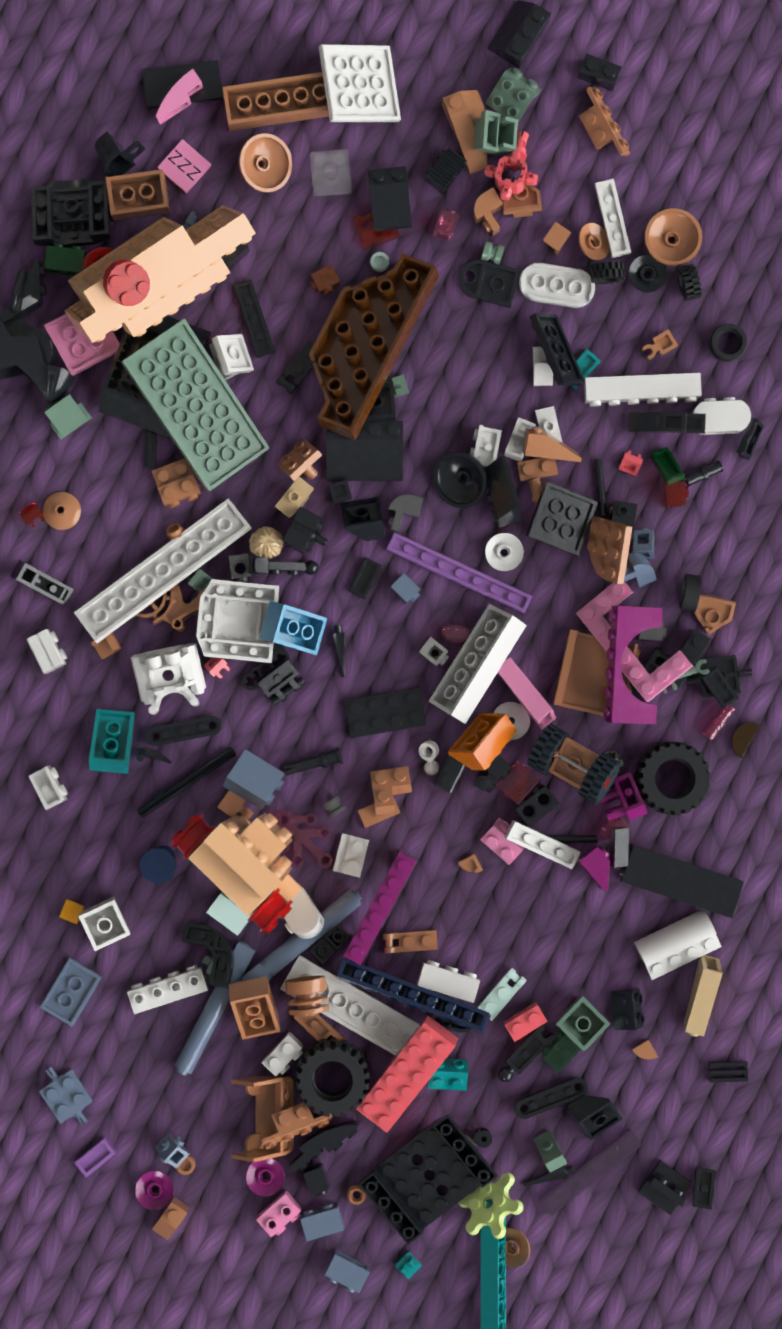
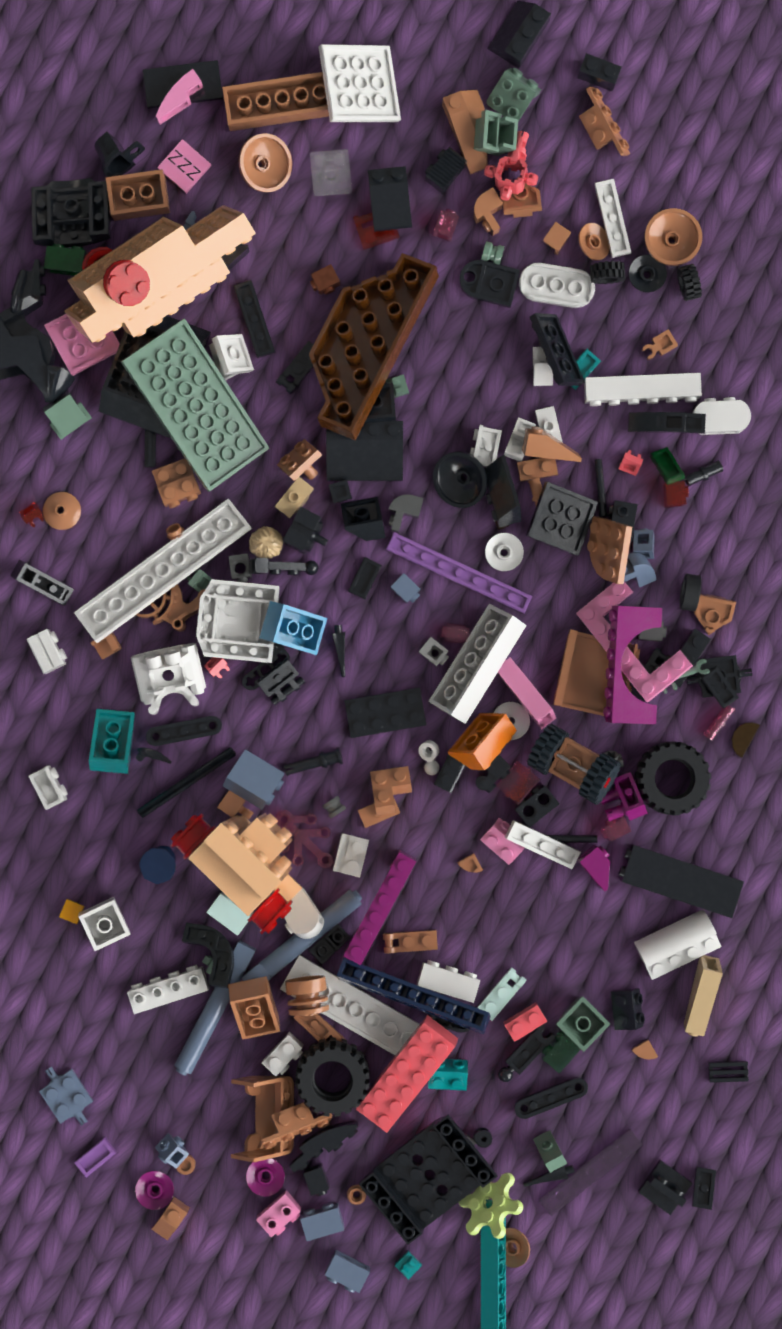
sand blue tile [39,957,103,1027] -> none
light aqua tile [370,252,389,272] -> none
black slope [568,1095,622,1140] -> none
tile [610,827,629,868] -> none
black tyre [709,324,747,362] -> none
black tile [737,417,764,460] -> none

